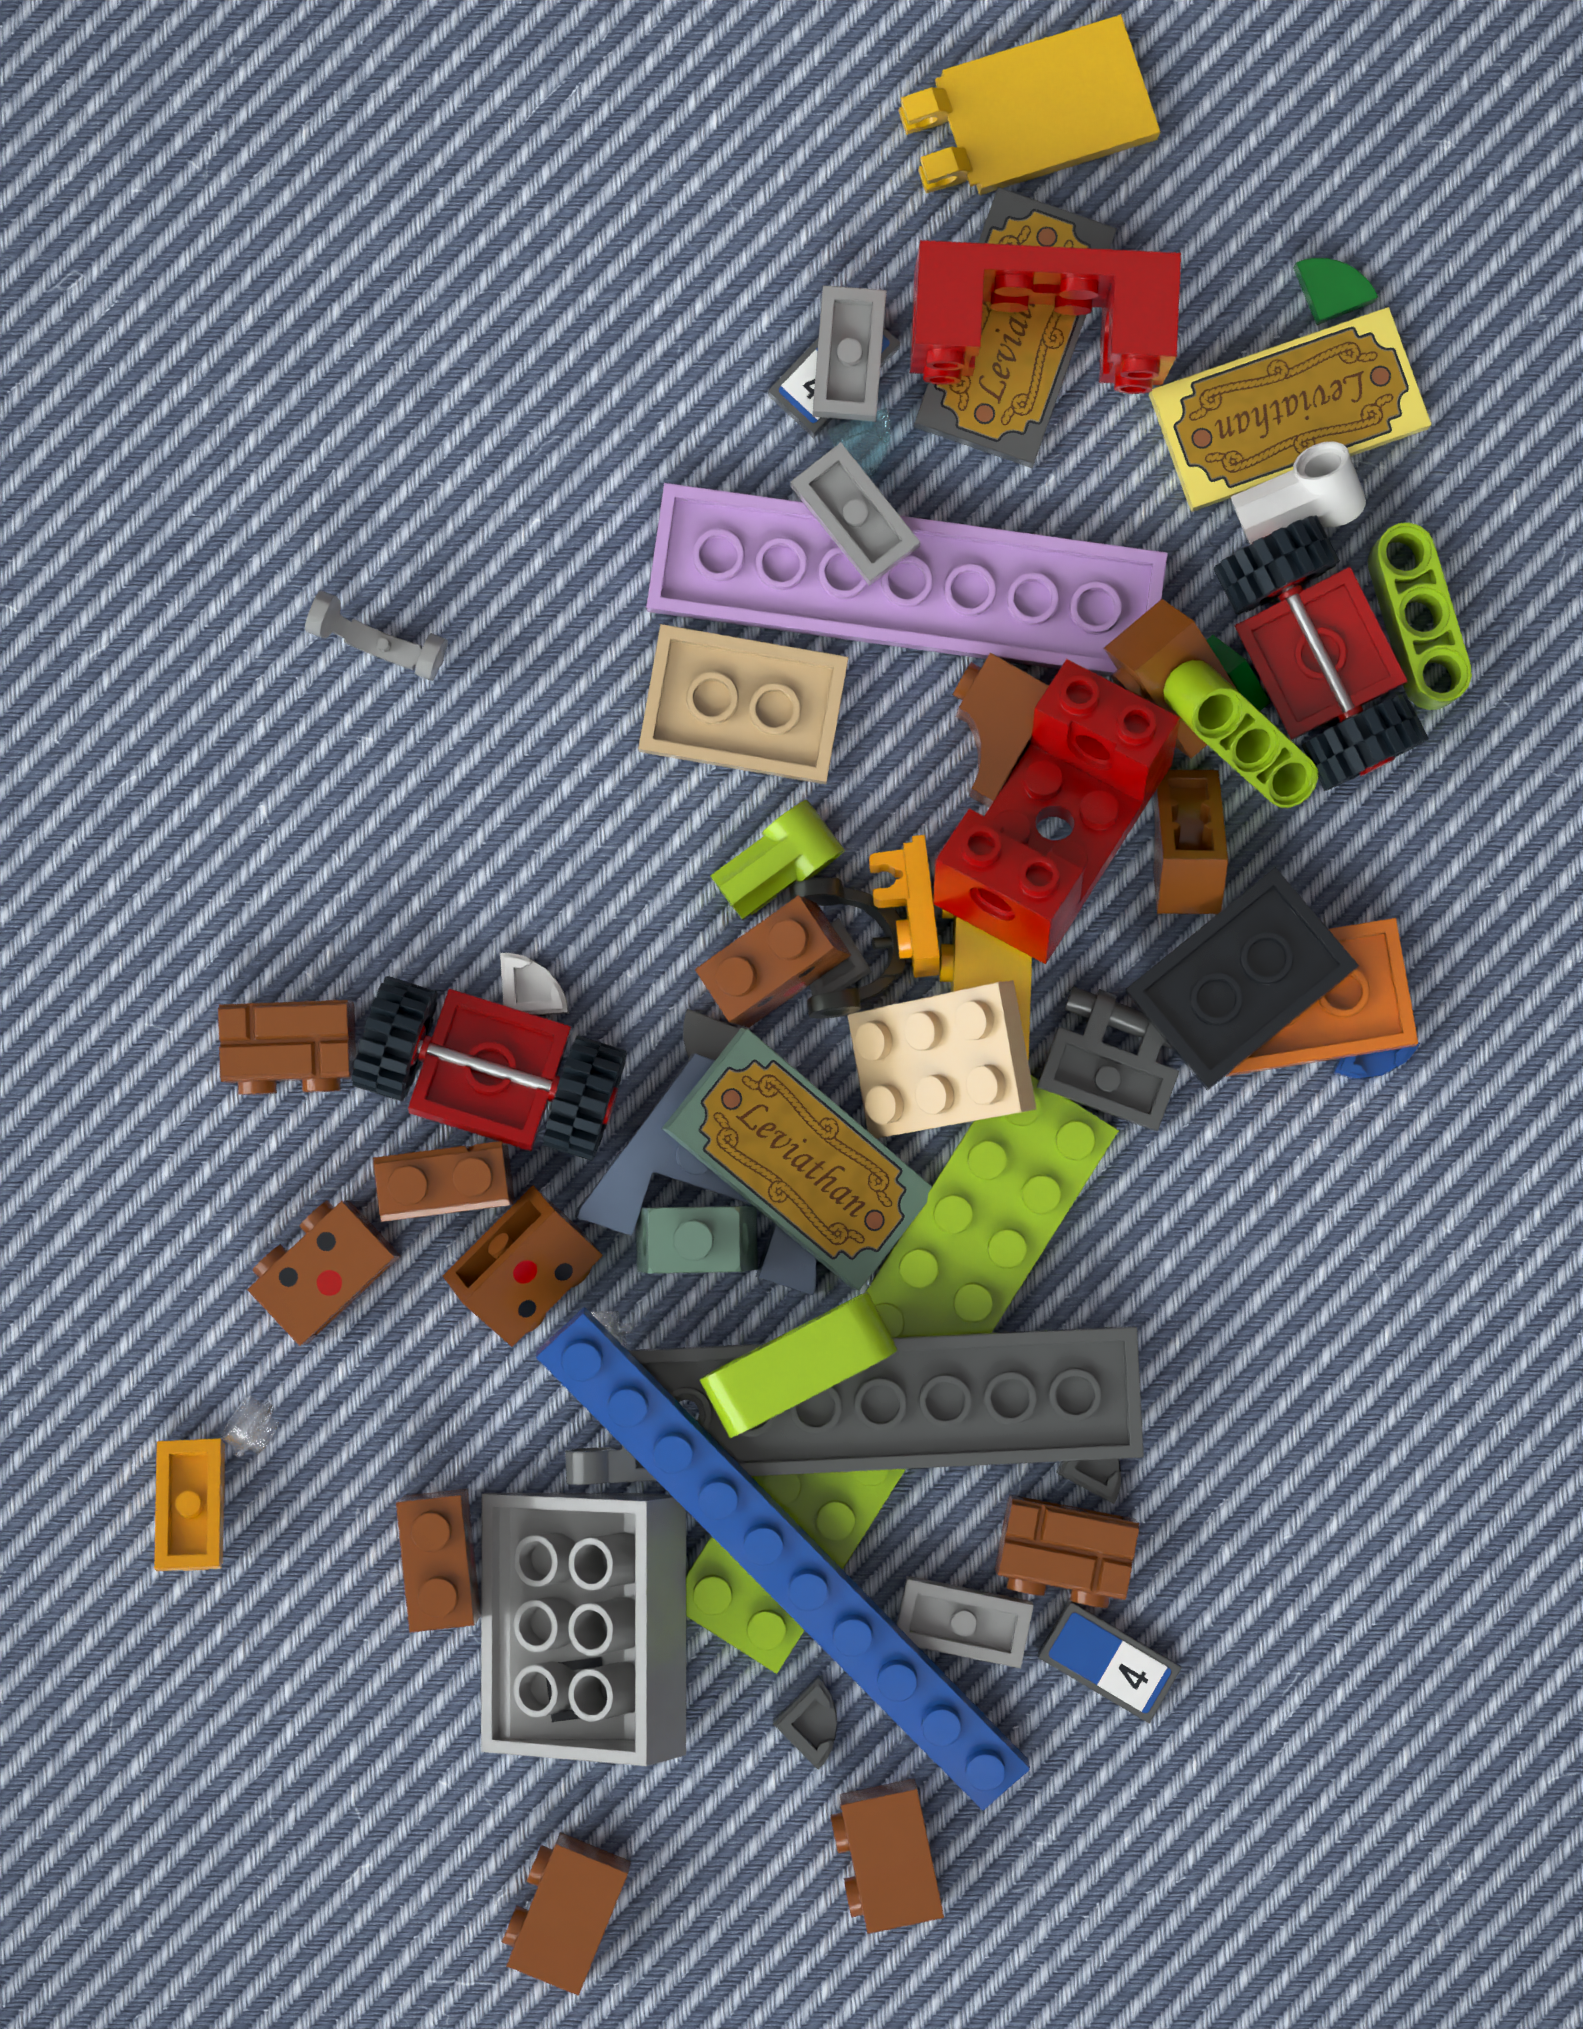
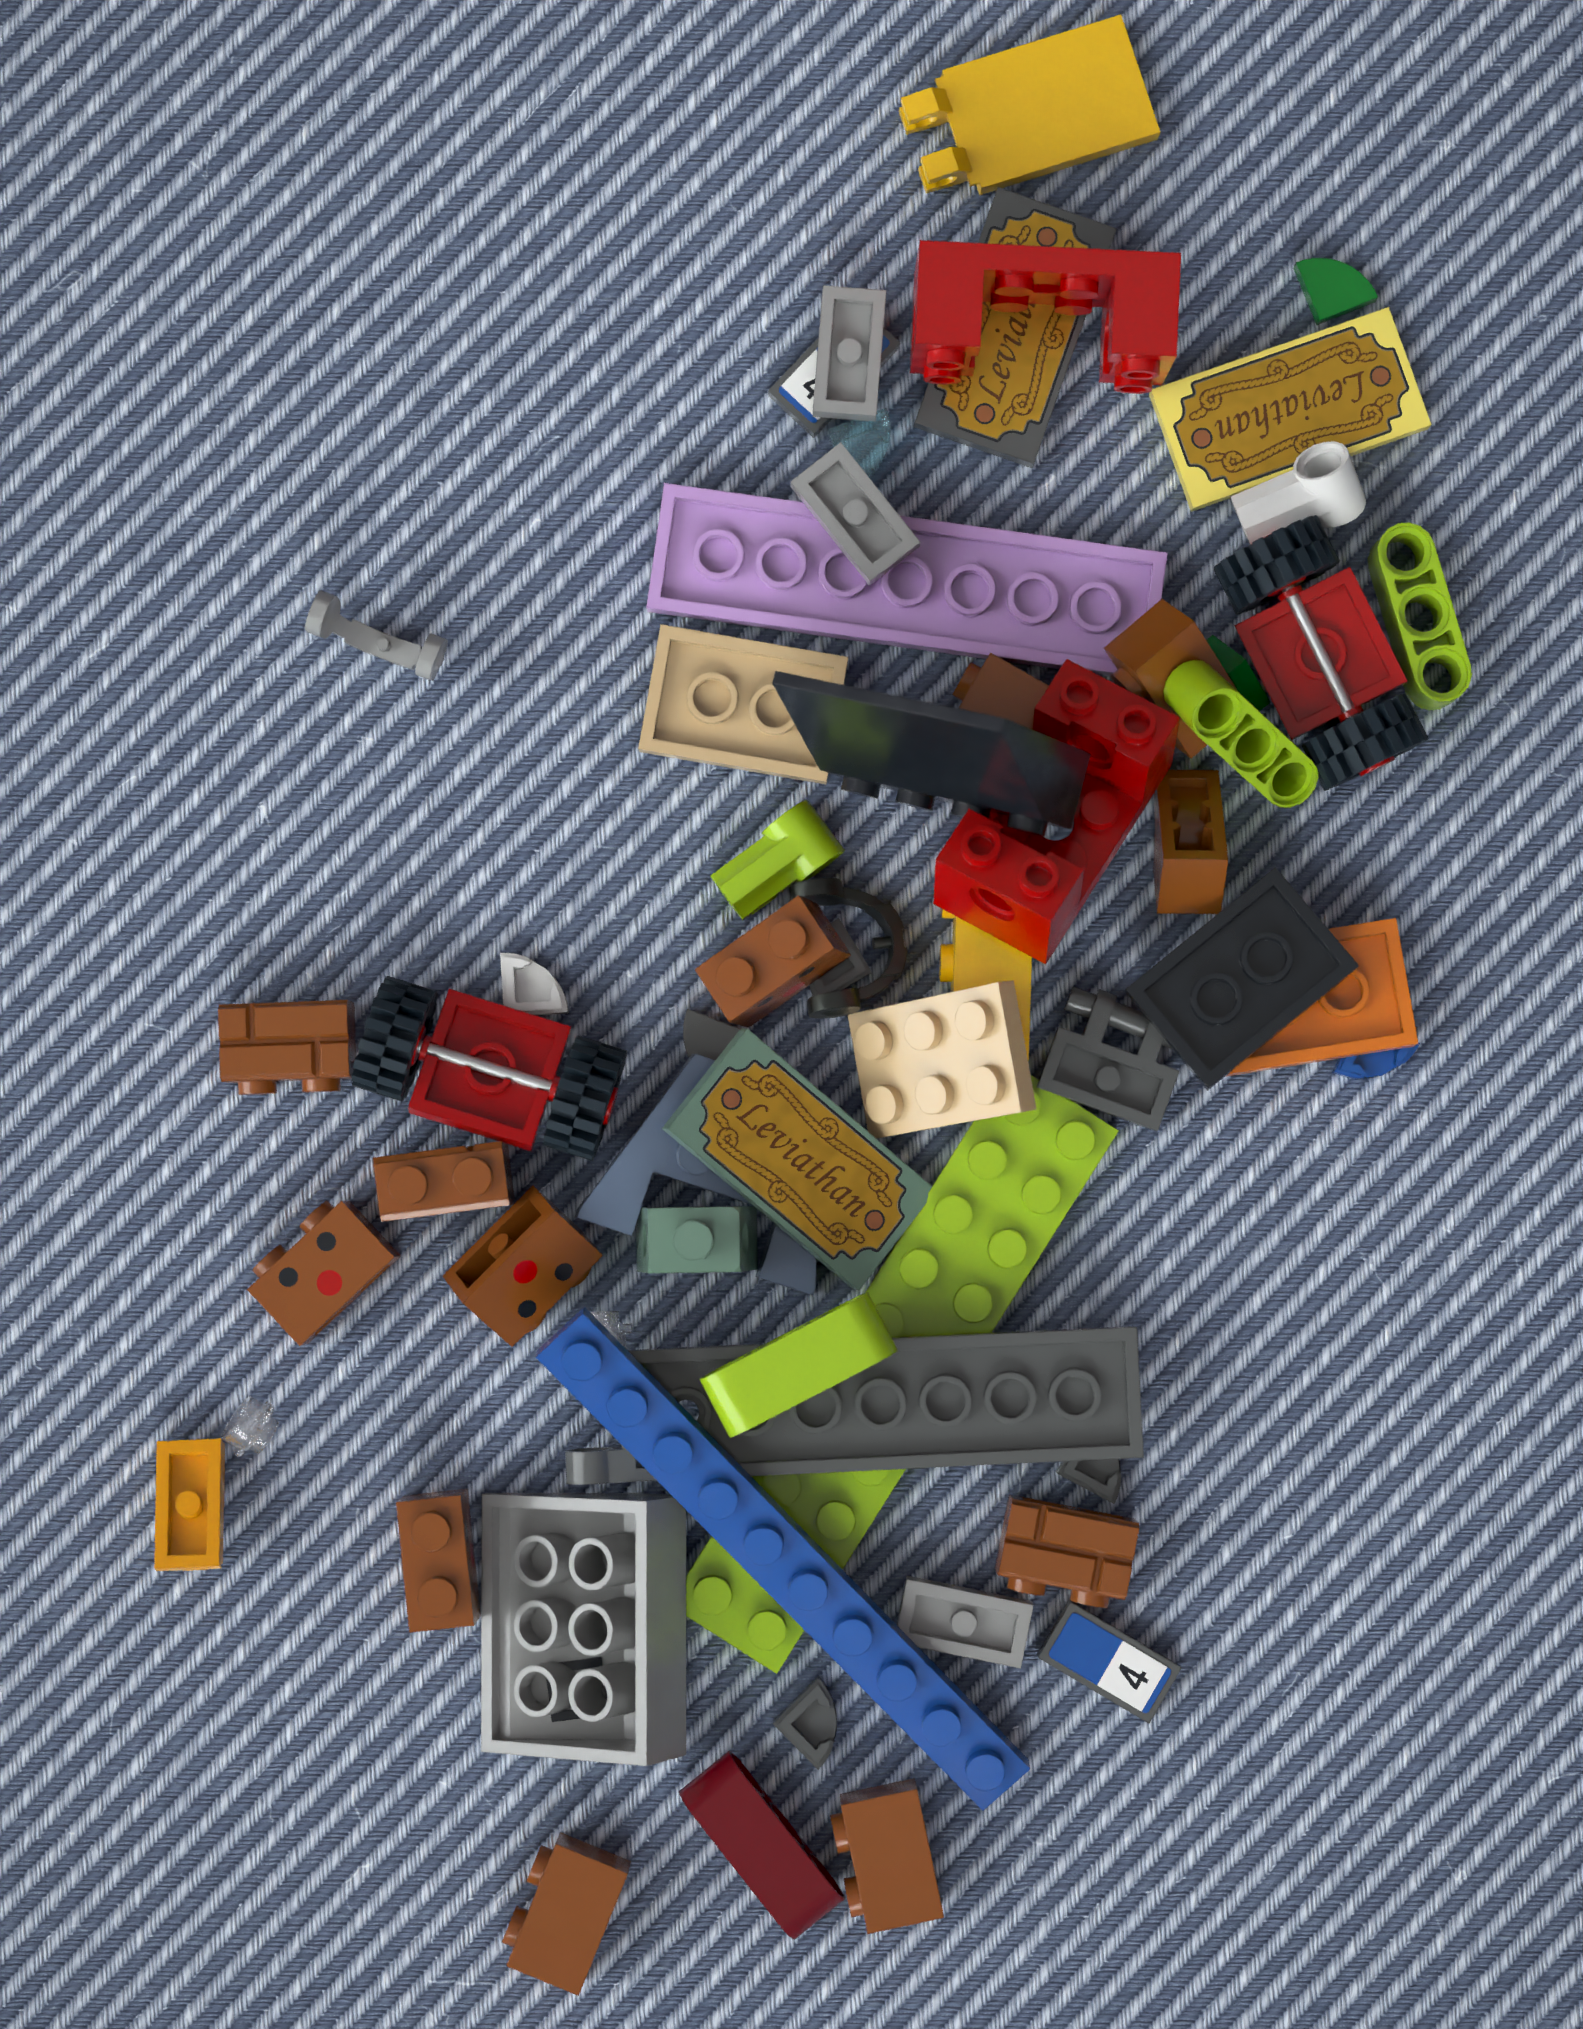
light orange plate [869,835,940,978] -> none
none -> dark red beam [679,1751,846,1940]
none -> black slope [772,671,1091,836]

